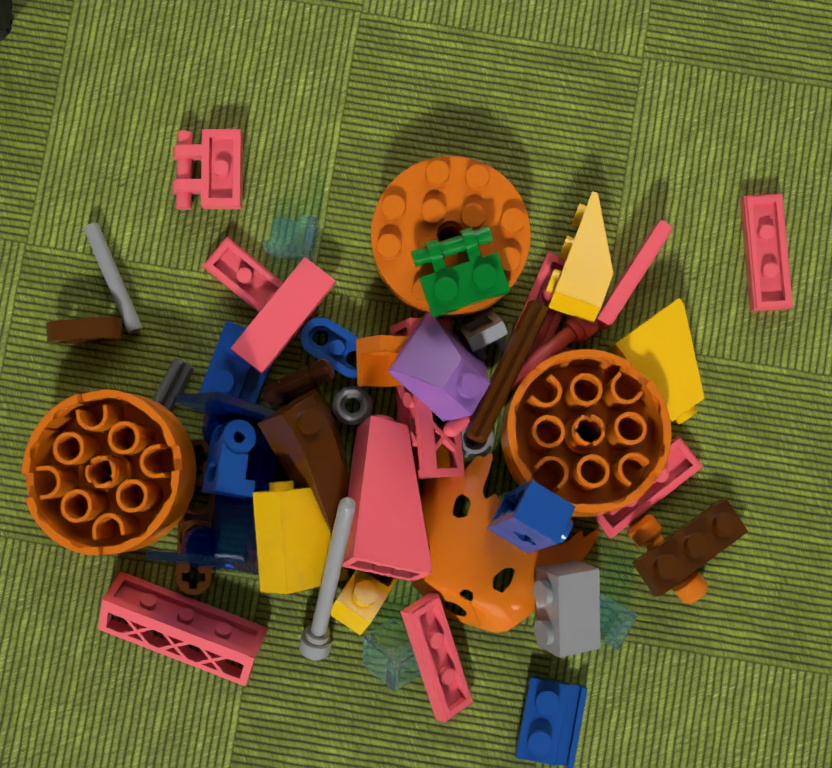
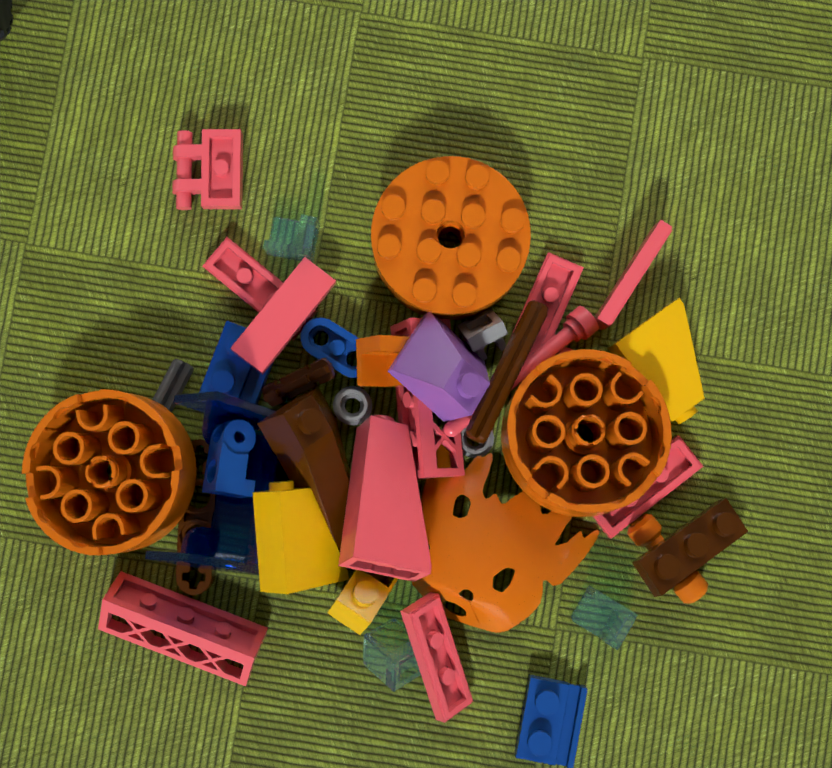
reddish brown beam [46,317,123,344] -> none
light grey bar [83,223,143,334] -> none
light grey piece [299,497,356,660] -> none
green plate [410,226,510,319] -> none
blue brick [487,480,576,553] -> none
light grey brick [533,559,601,658] -> none
yellow slope [546,191,614,324] -> none
coral tile [740,193,793,312] -> none

